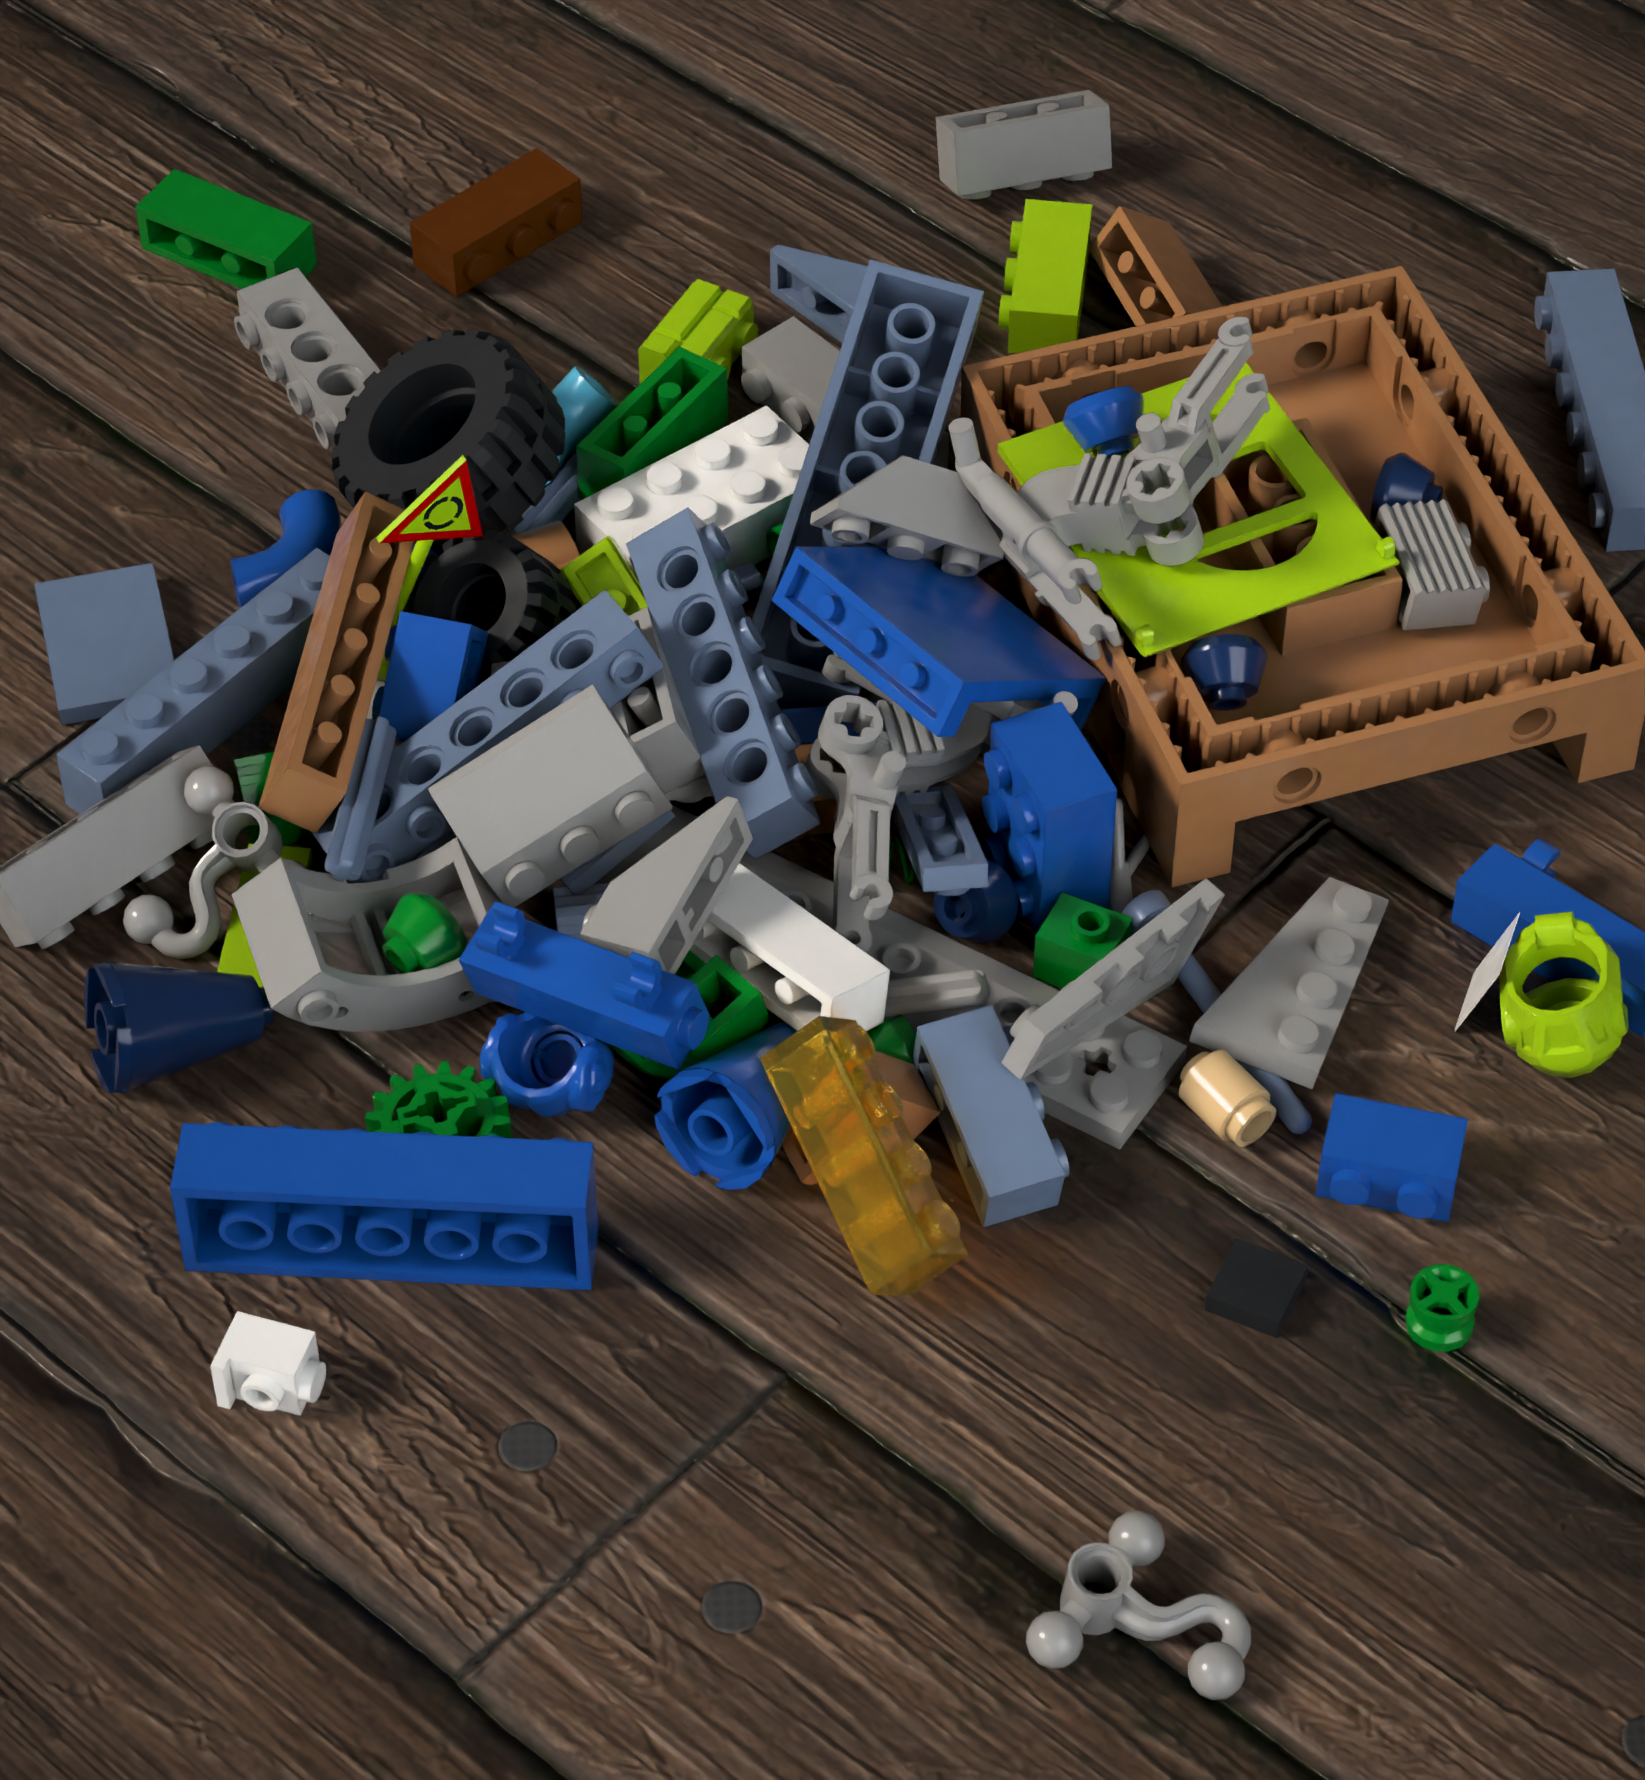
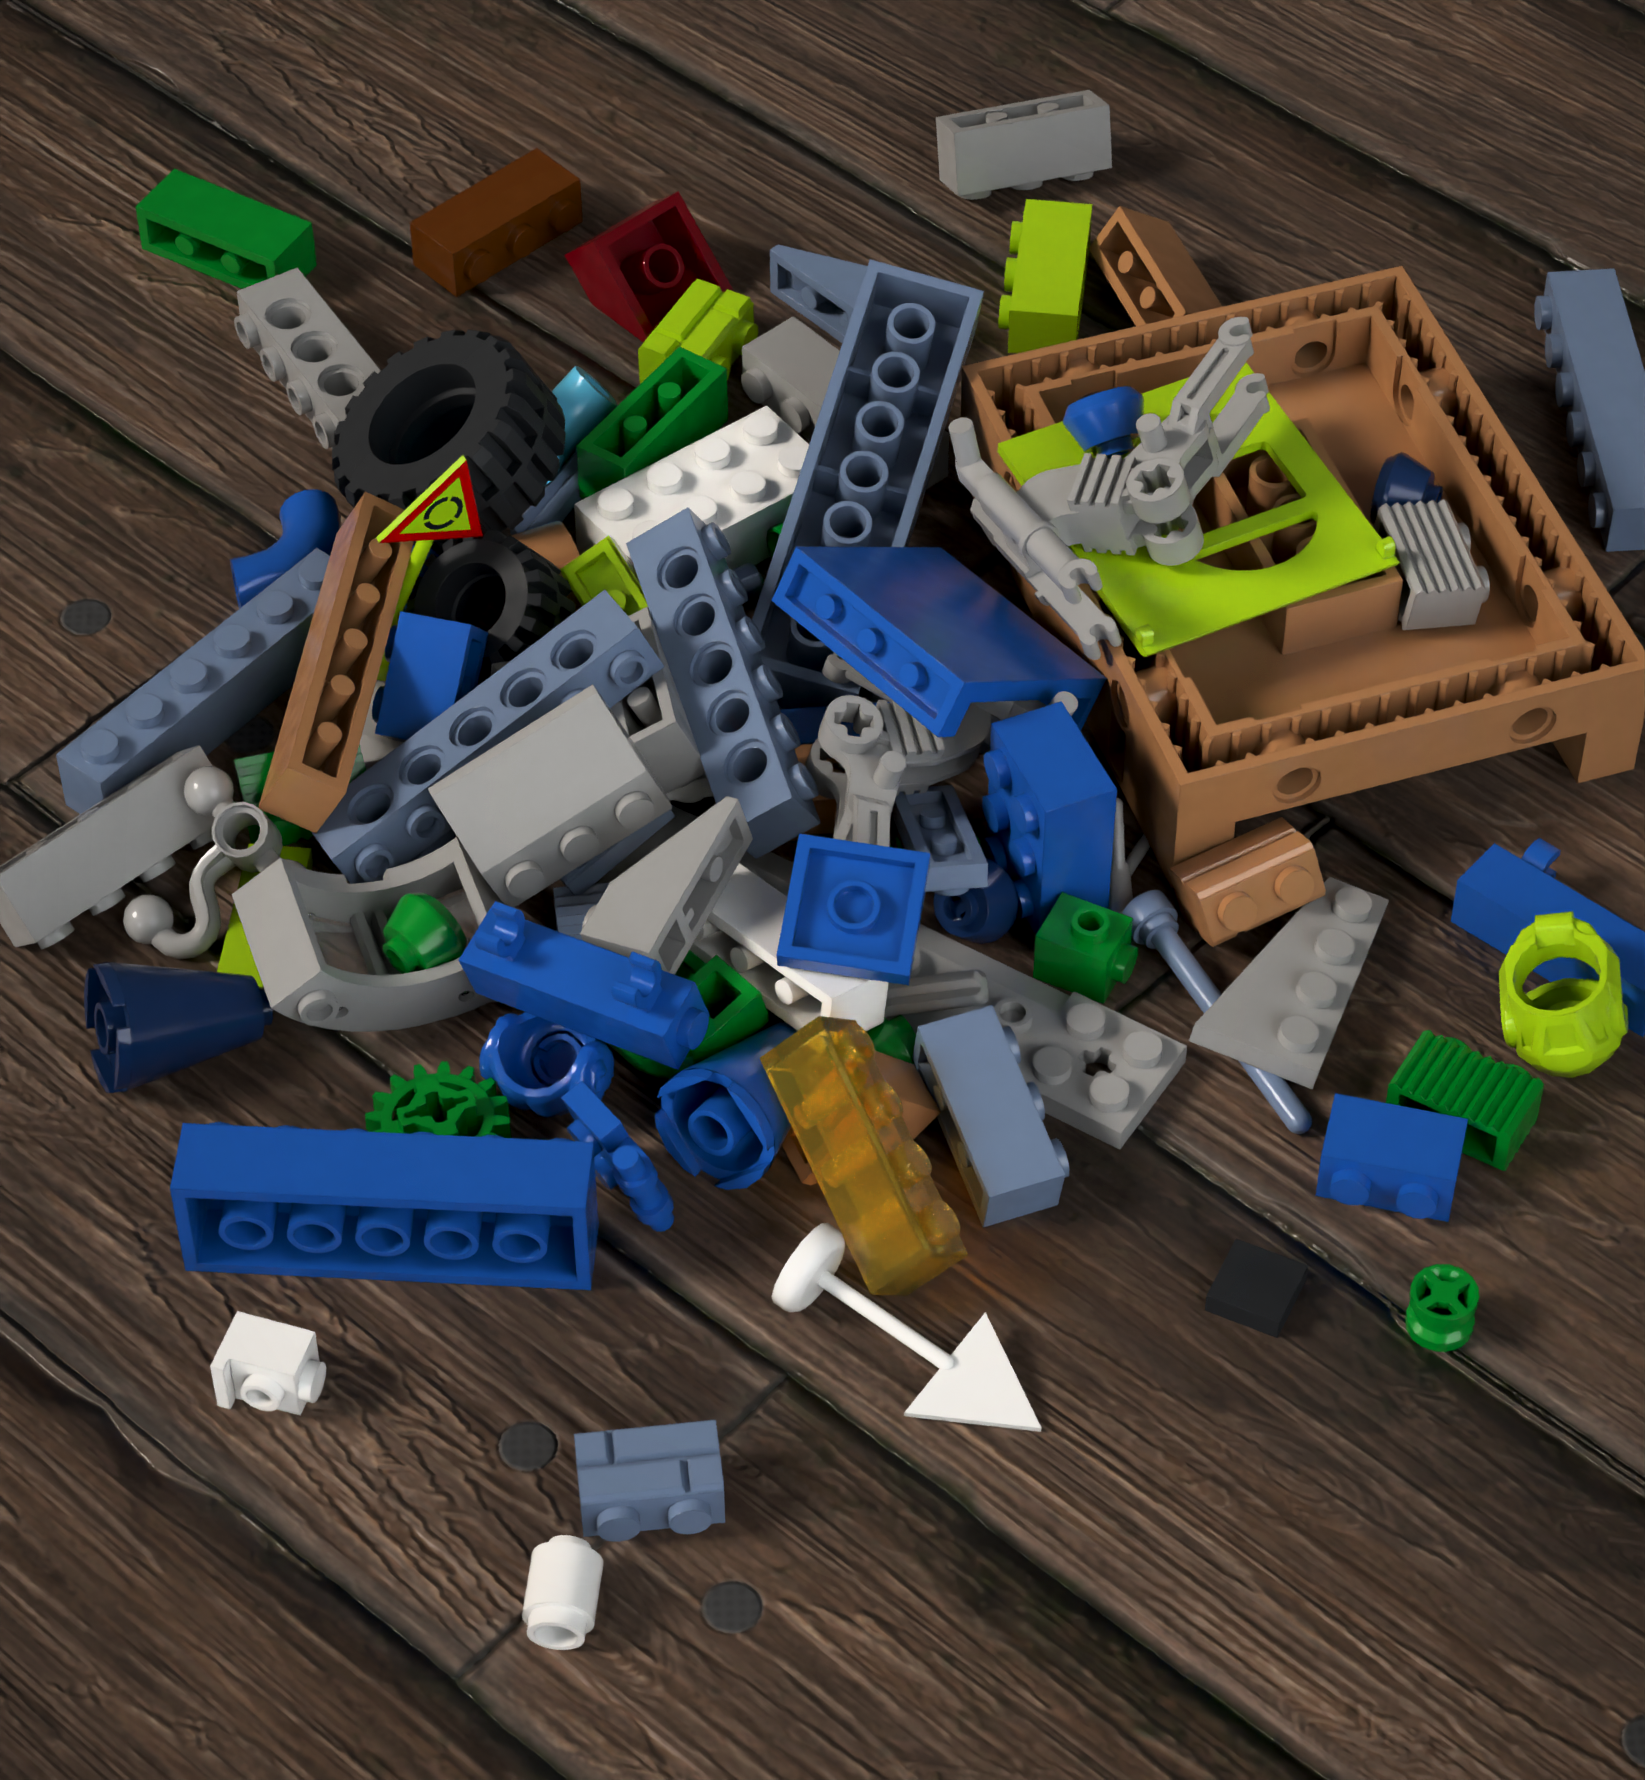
sand blue tile [34,563,174,725] -> none
sand blue axle [324,716,397,882] -> none
light grey slope [810,455,1004,576] -> none
light grey wing [1001,878,1225,1080] -> none
light grey piece [1026,1510,1251,1700] -> none
tan brick [1179,1050,1276,1147] -> none
dark blue cone [1181,634,1268,711] -> none
white sticker [1454,912,1520,1031] -> none
none -> white brick [522,1535,603,1650]
none -> blue plate [561,1081,674,1232]
none -> dark red slope [564,191,733,342]
none -> sand blue brick [574,1420,725,1542]
none -> white piece [772,1223,1042,1432]
none -> blue plate [776,834,931,986]
none -> medium nougat brick [1169,817,1326,947]
none -> green brick [1386,1030,1544,1171]

